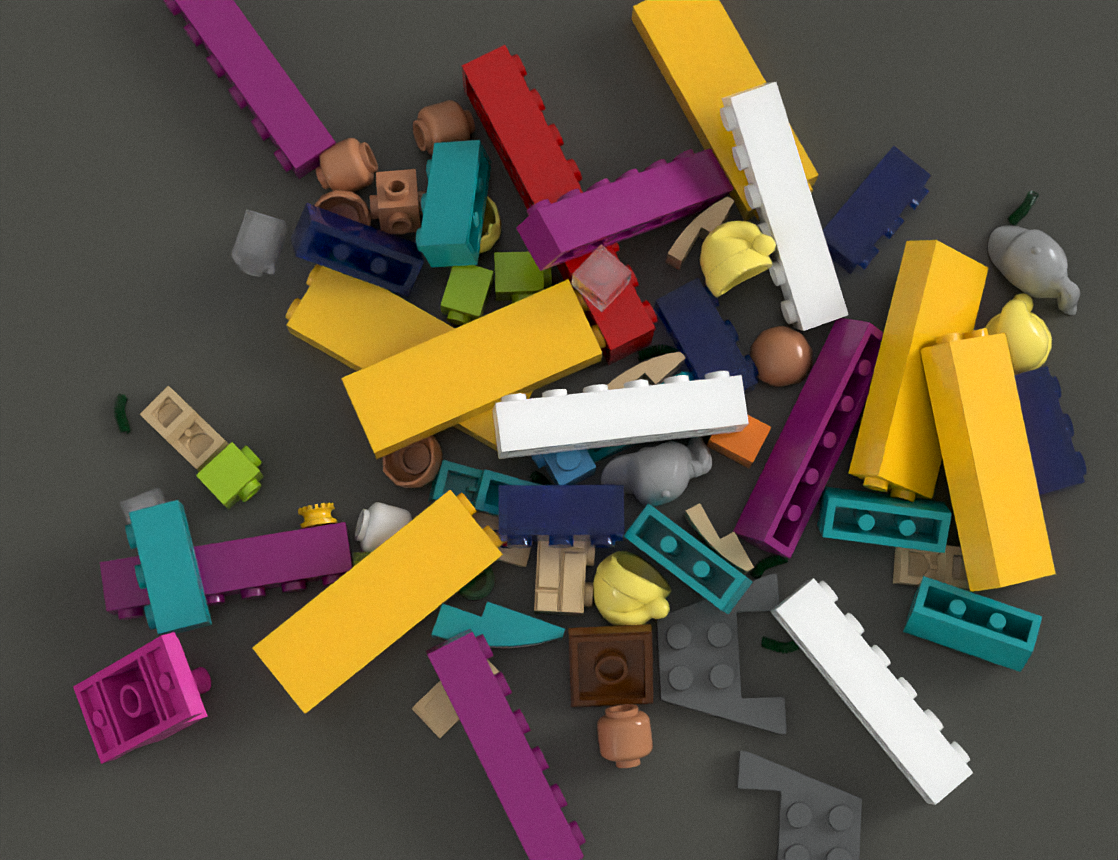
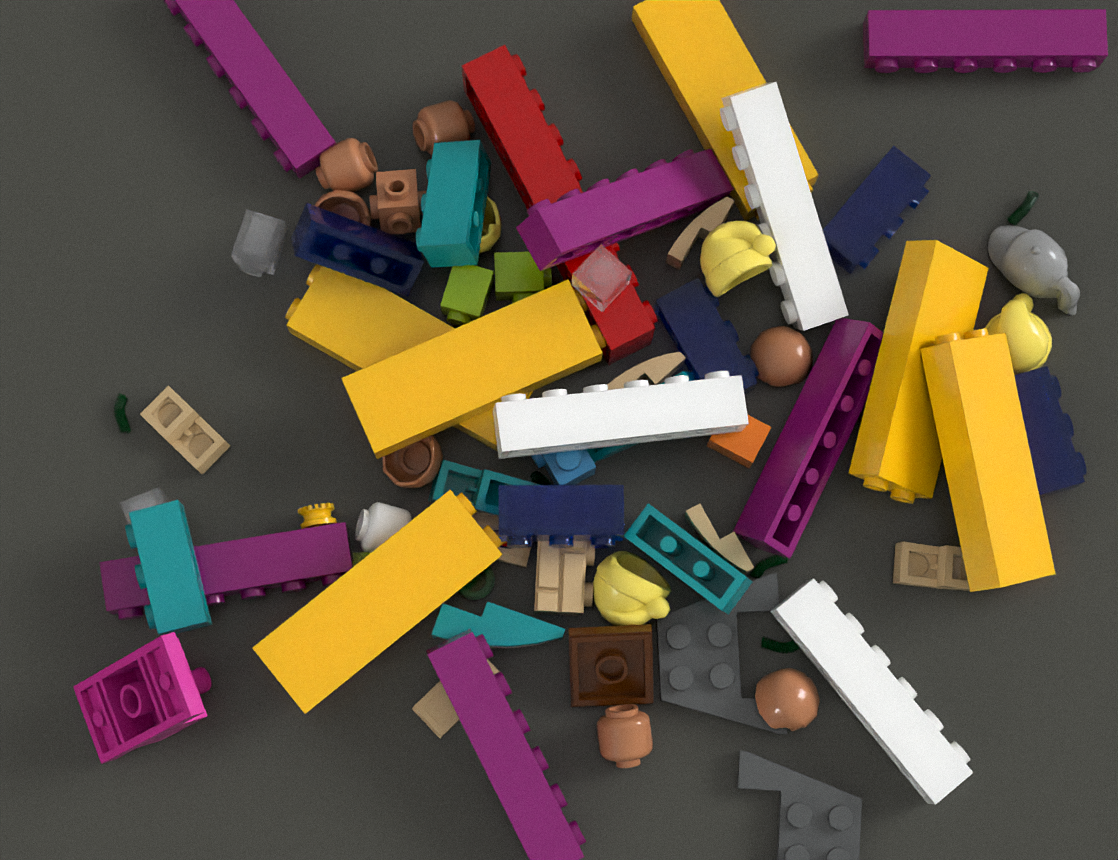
lime brick [196,442,264,510] -> none
light grey hair [601,436,712,506] -> none
dark green leg [638,344,678,362] -> none
teal brick [817,486,952,553] -> none
teal brick [903,576,1042,672] -> none
none -> nougat hair [755,668,820,731]
none -> magenta brick [863,9,1108,73]

